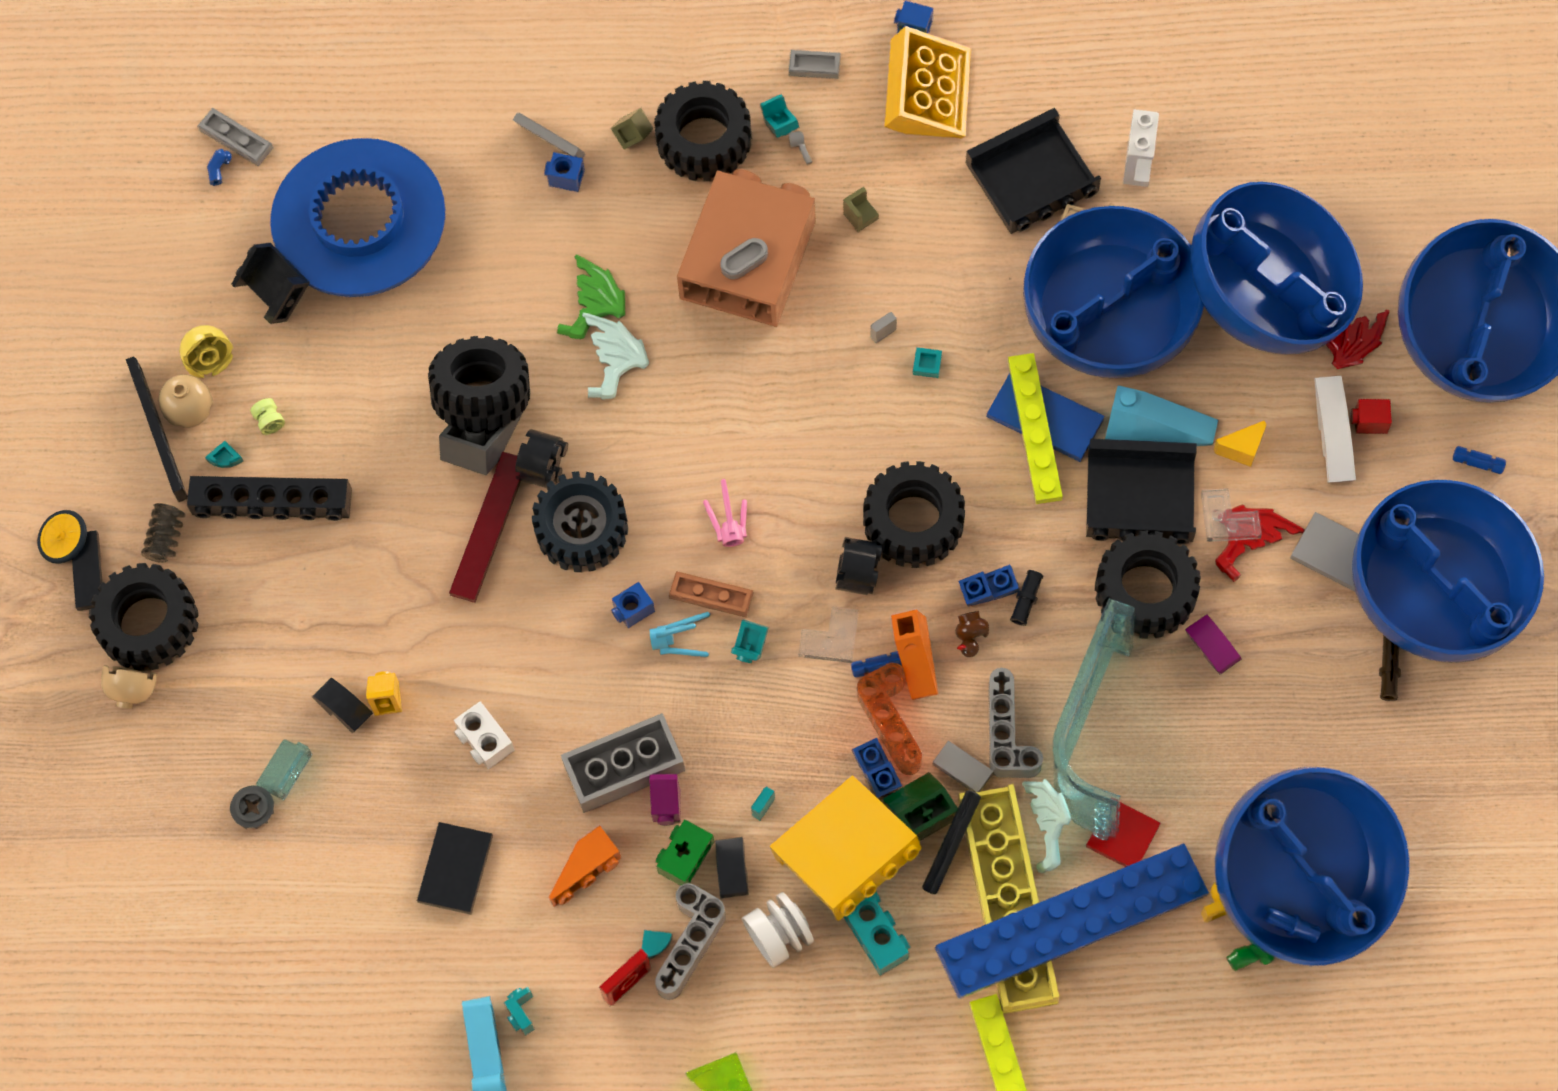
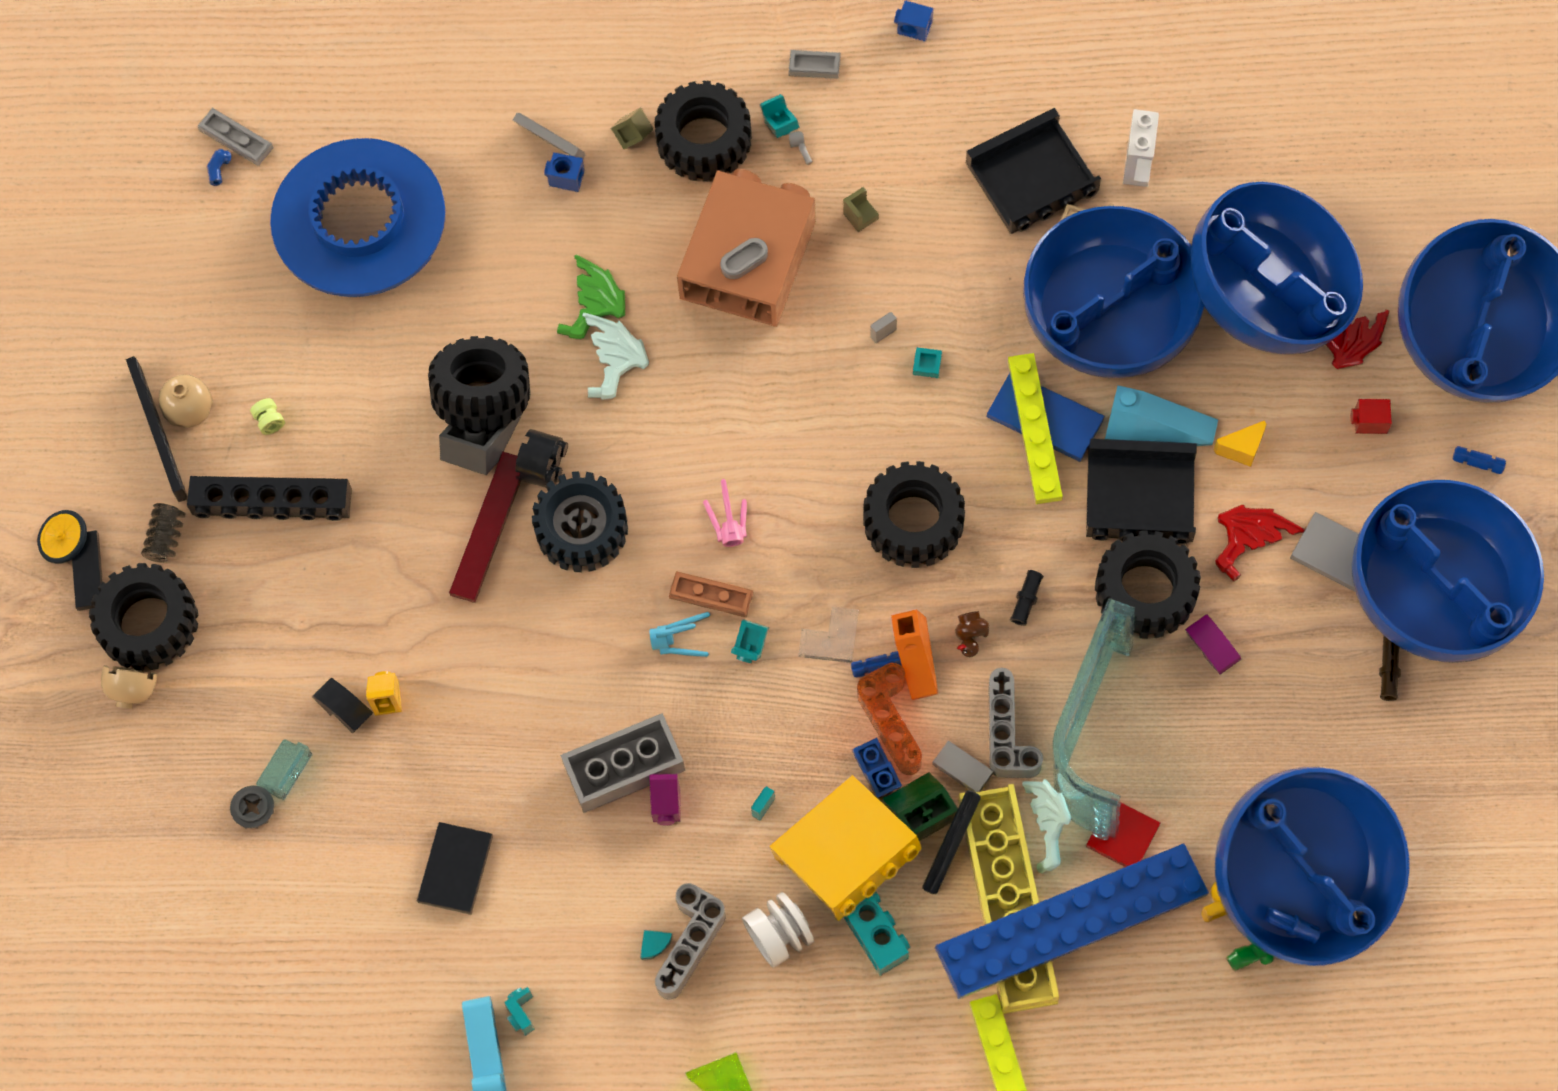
light yellow cylinder [179,325,233,378] -> none
teal tile [205,441,243,468] -> none
black panel [231,243,310,324] -> none
white brick [454,701,515,770] -> none
orange slope [549,826,621,907] -> none
red tile [599,948,651,1006] -> none
blue brick [611,582,655,628] -> none
green brick [655,819,714,886] -> none
black slope [715,837,749,898] -> none
black brick [835,537,882,595] -> none
yellow slope [884,26,971,138] -> none
blue slope [958,565,1021,606] -> none
clear tile [1201,488,1262,542] -> none
white slope [1314,376,1356,483] -> none

